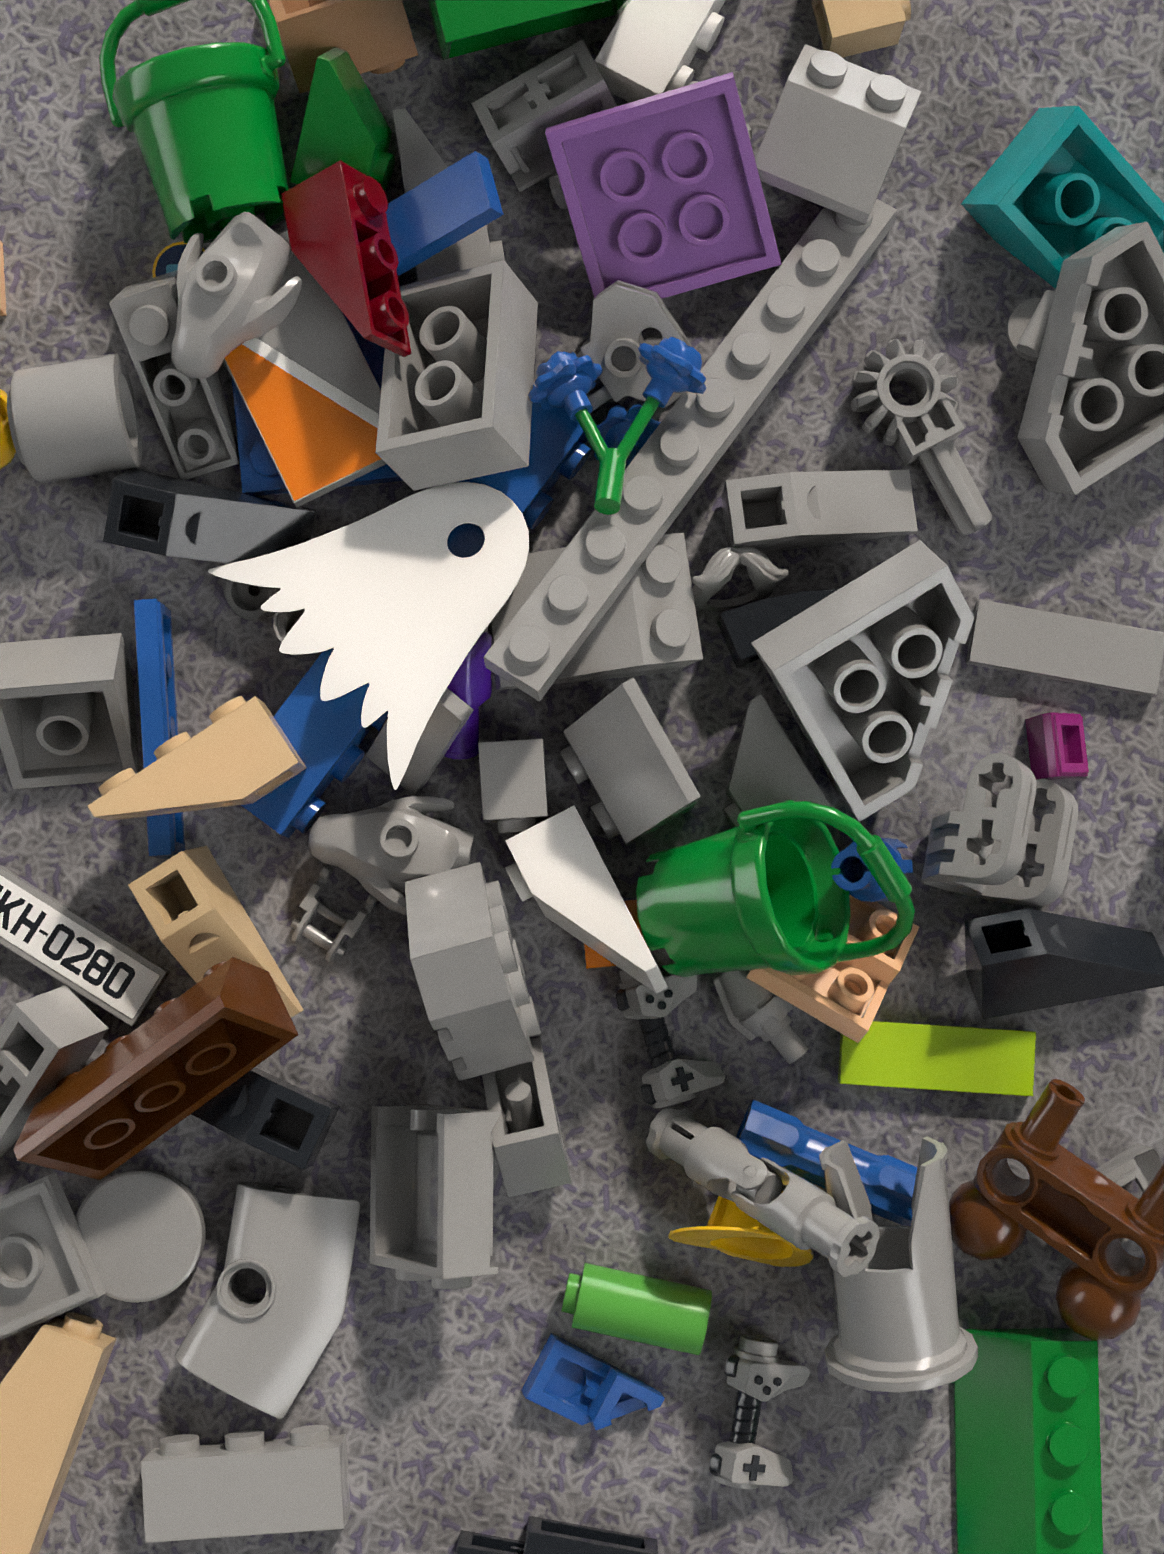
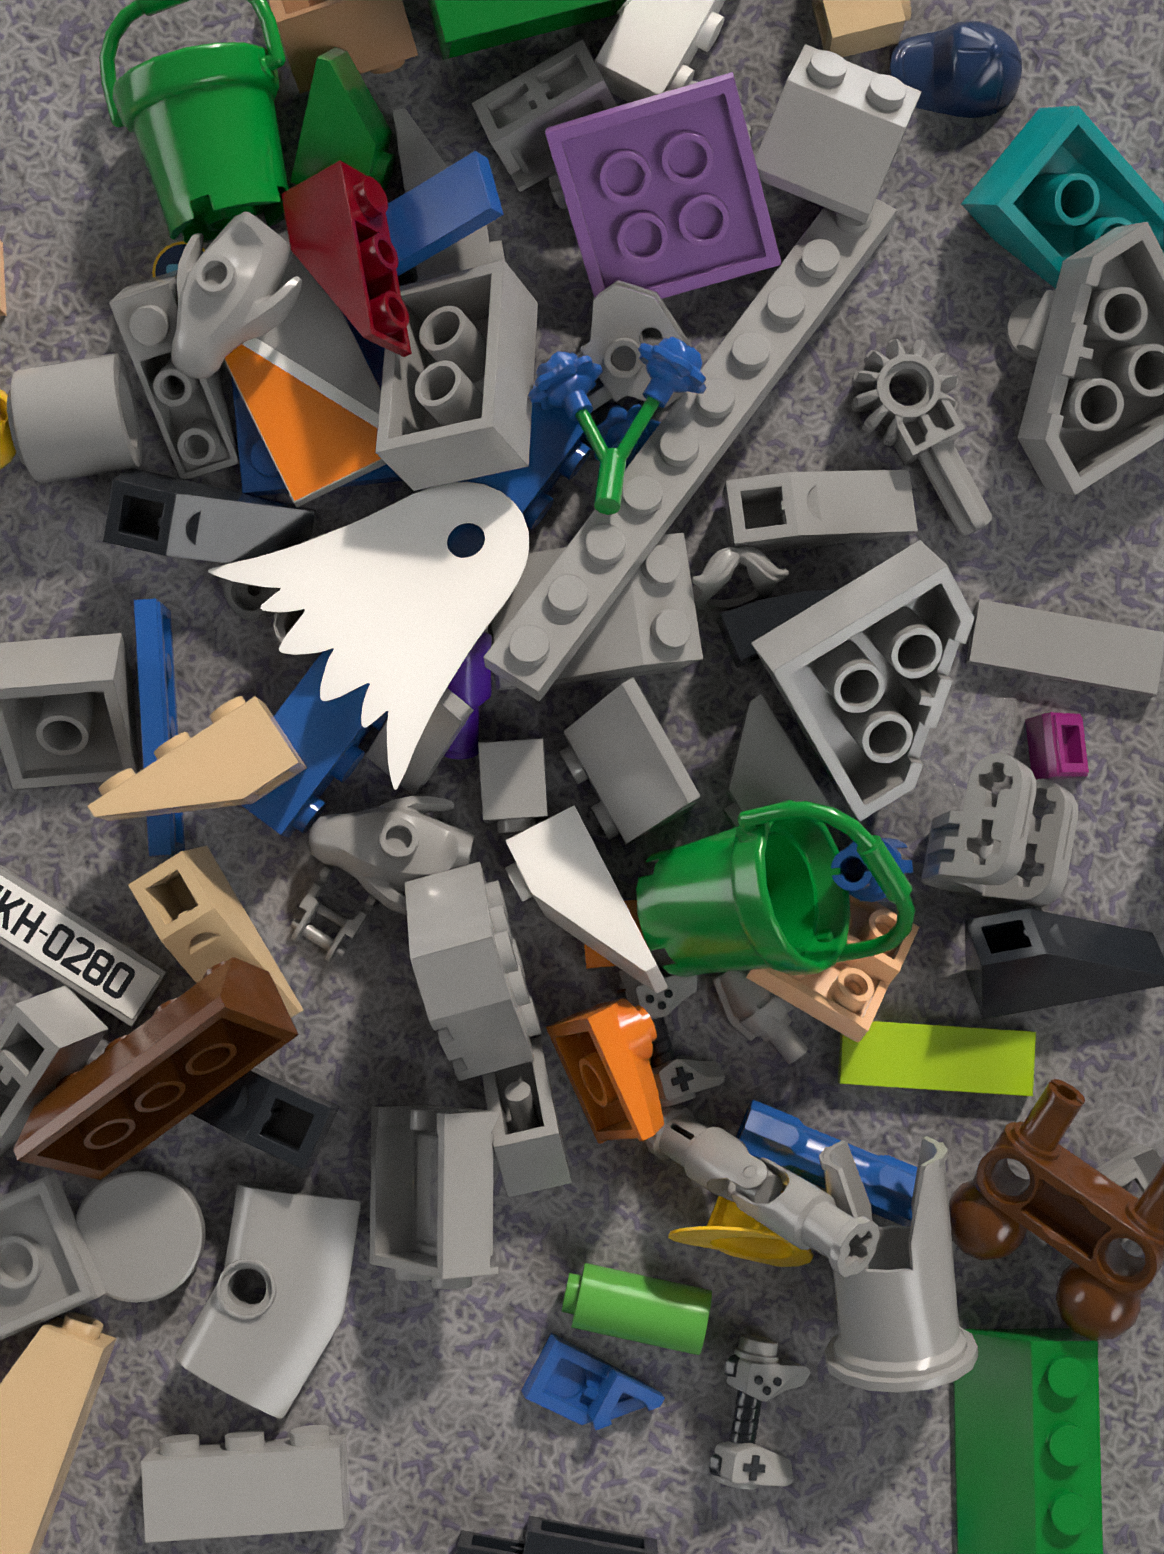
none -> orange slope [546,998,665,1144]
none -> dark blue piece [889,21,1022,118]

